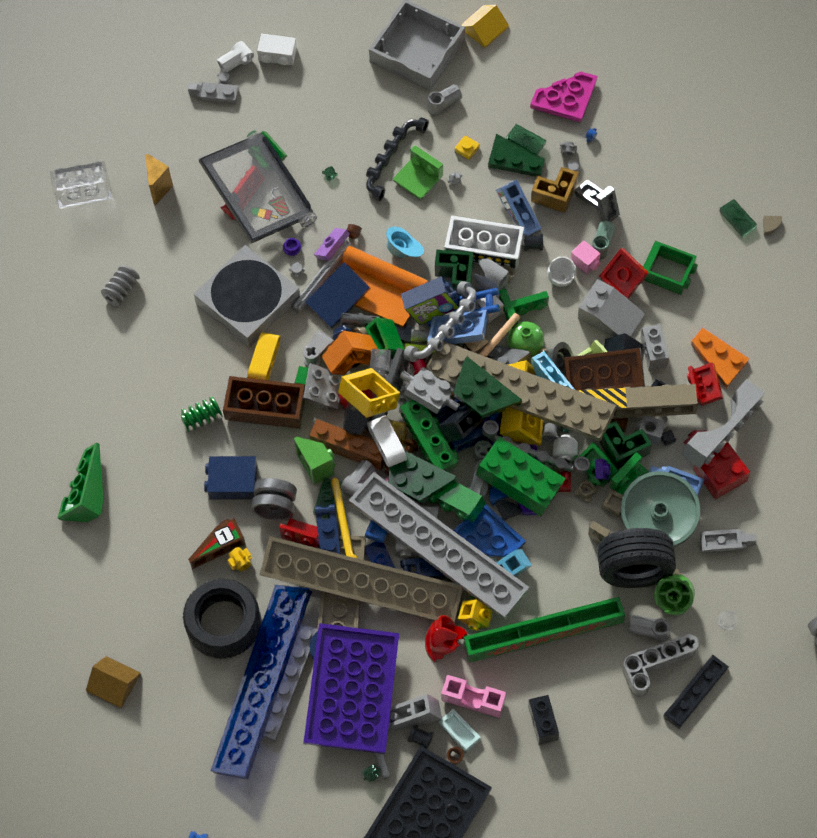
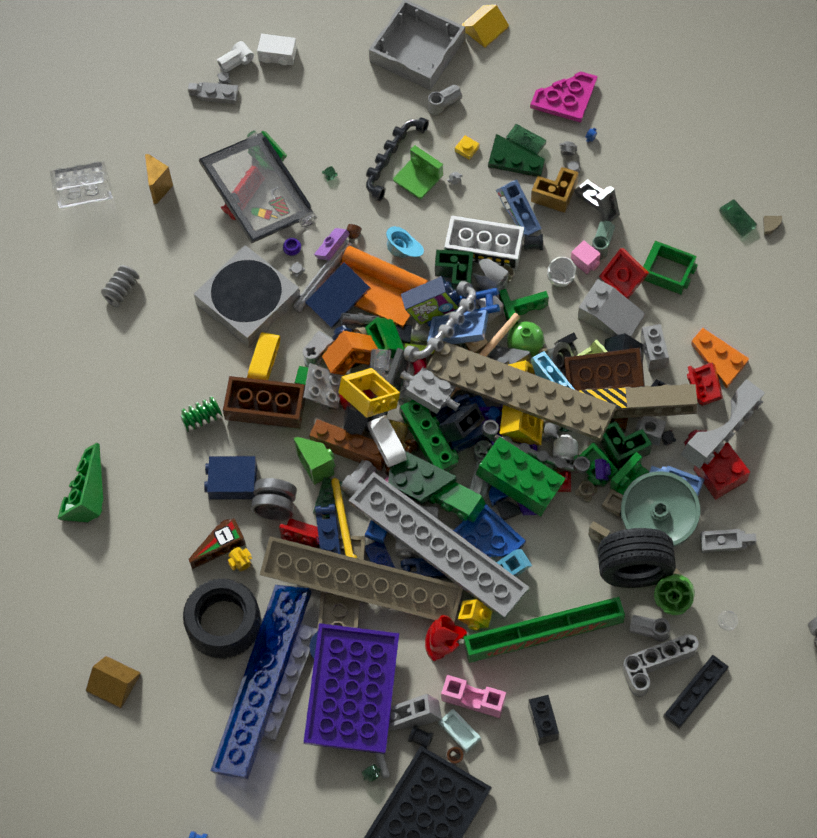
dark green wing [453,356,522,419] -> none
none -> black tile [554,332,577,353]

